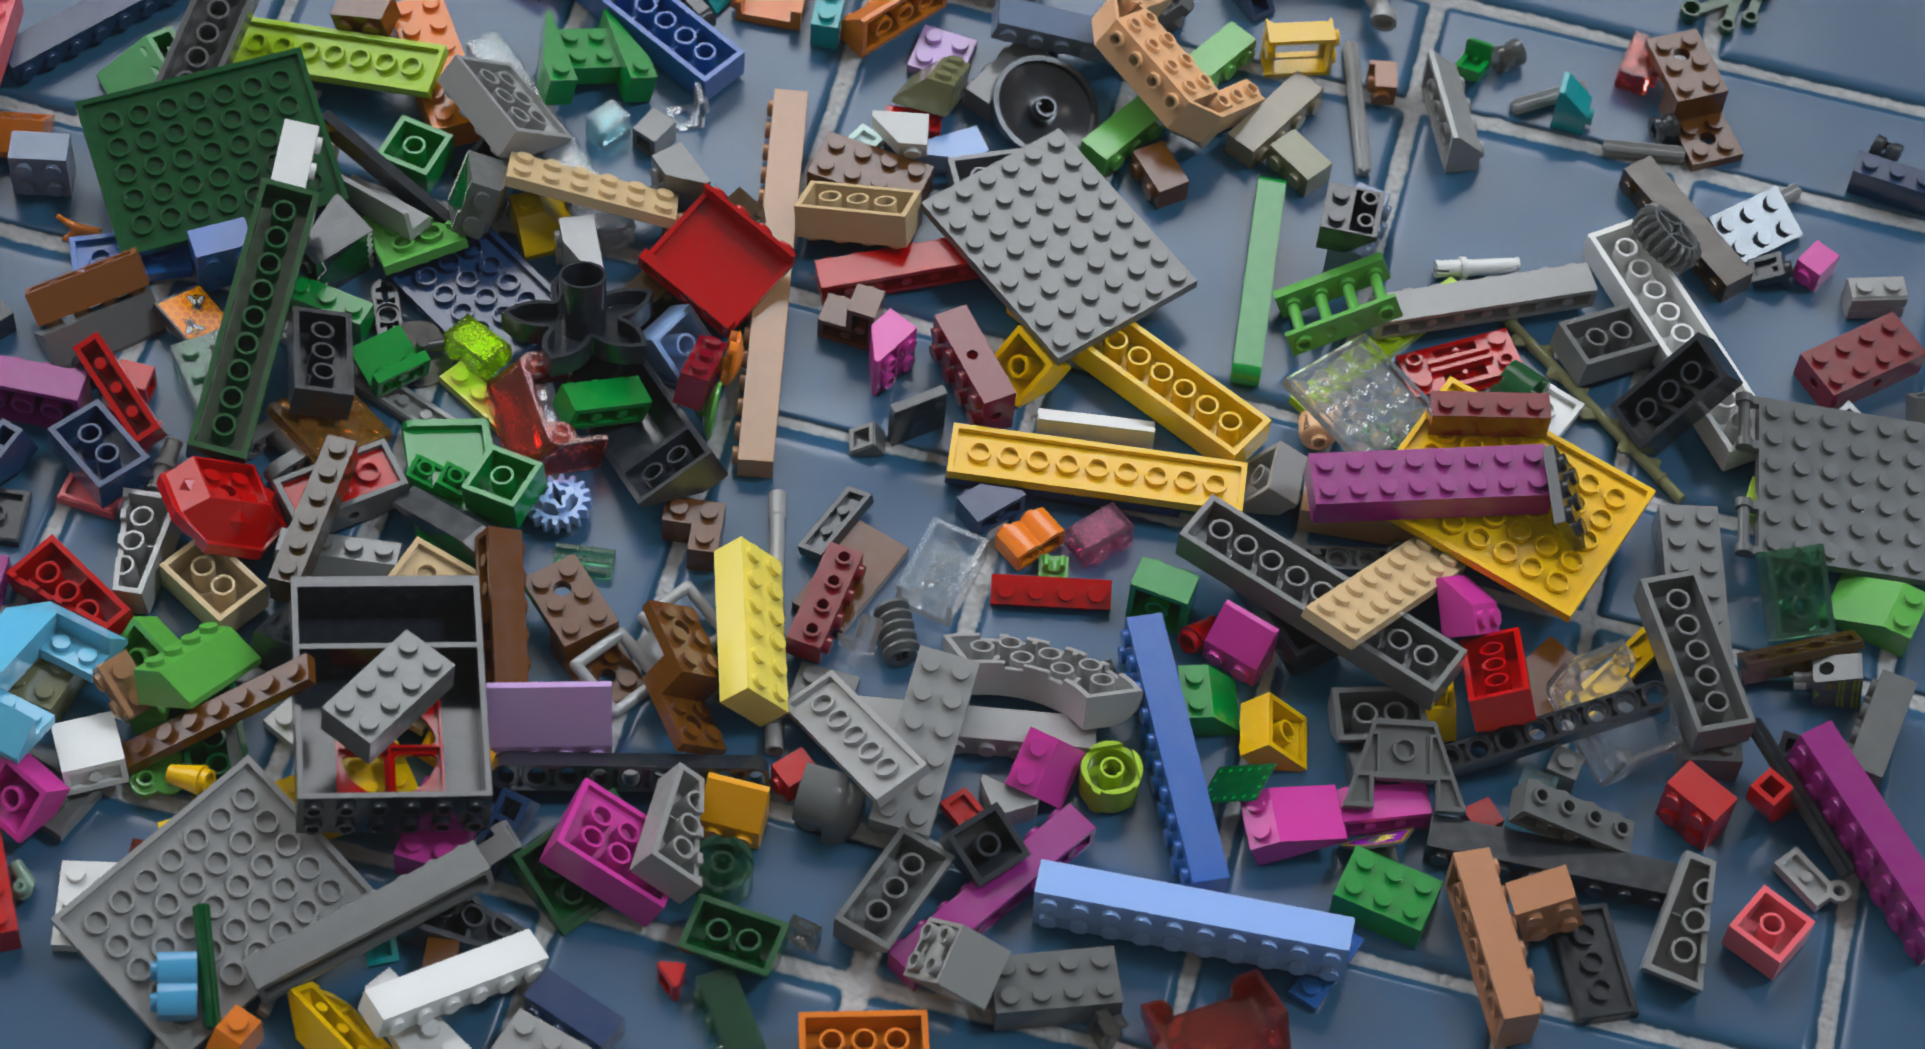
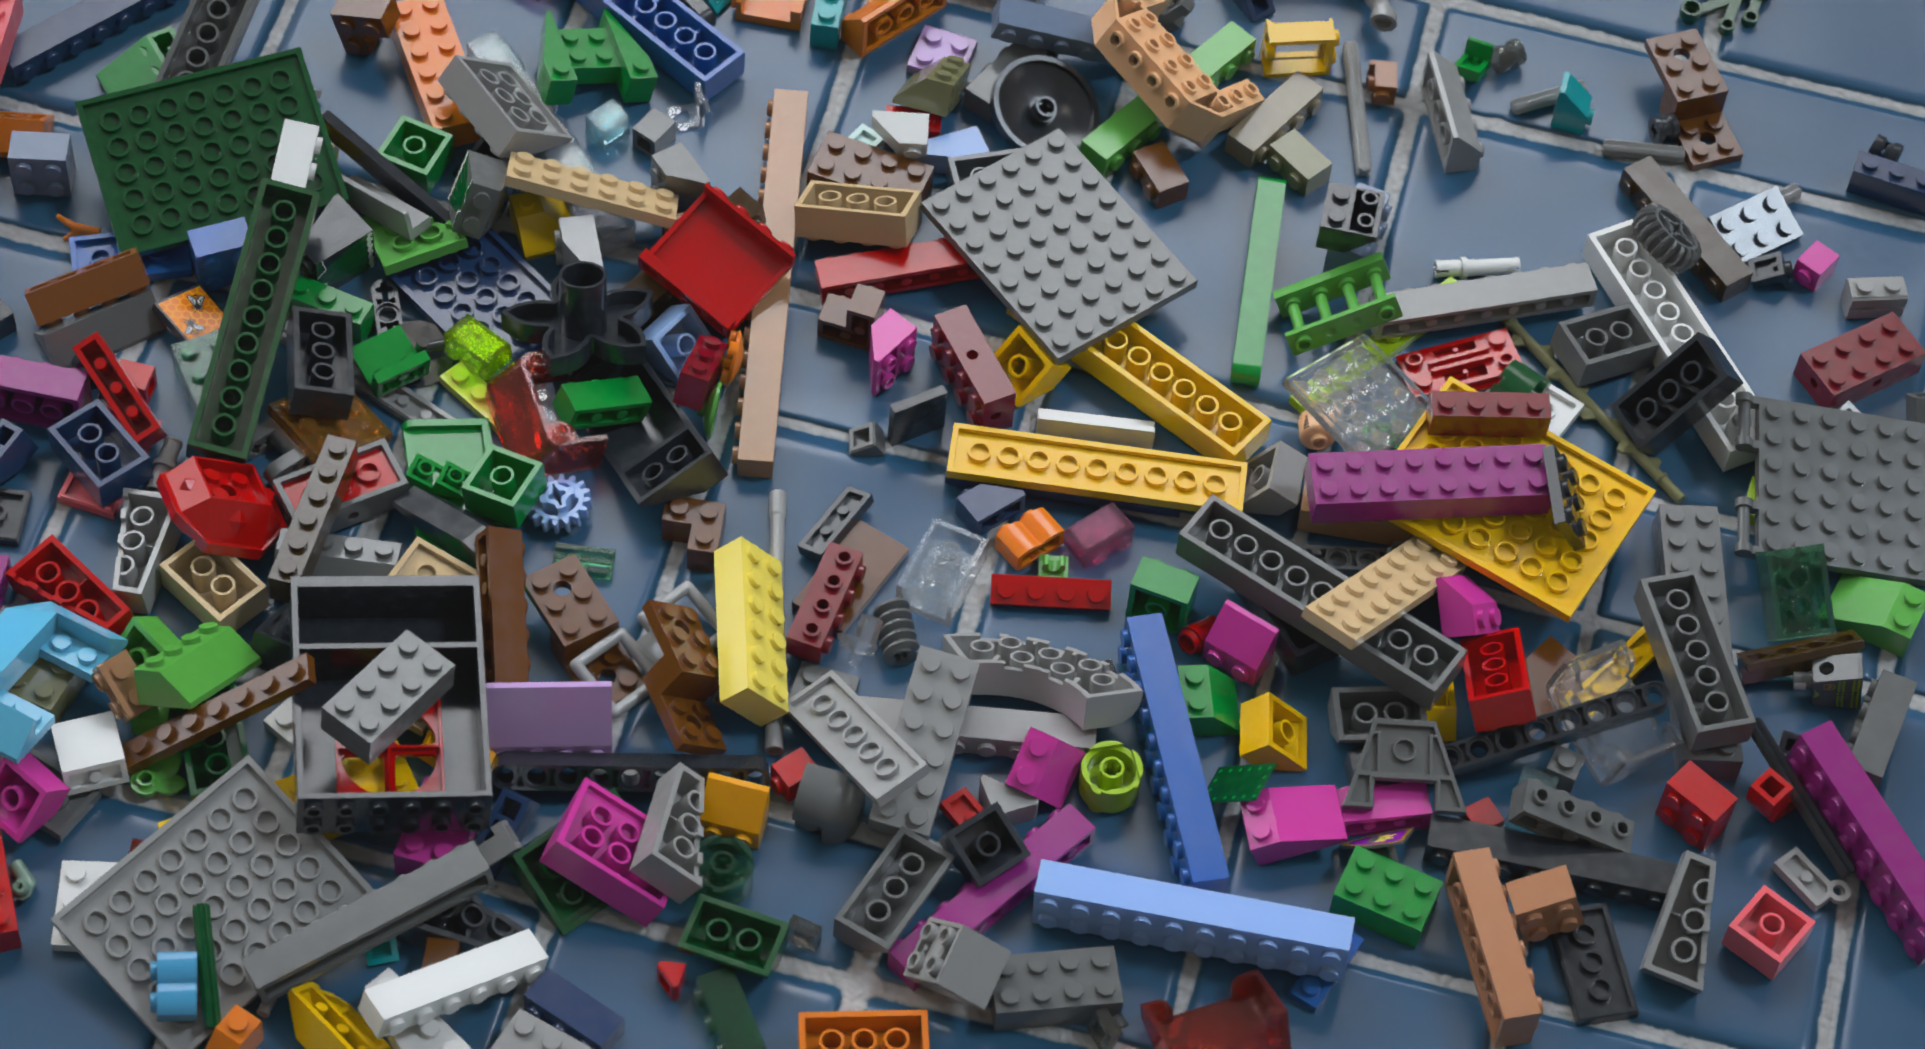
yellow cone [165,764,216,796] -> none
lime plate [233,17,449,99] -> none
clear red brick [1614,31,1659,97] -> none

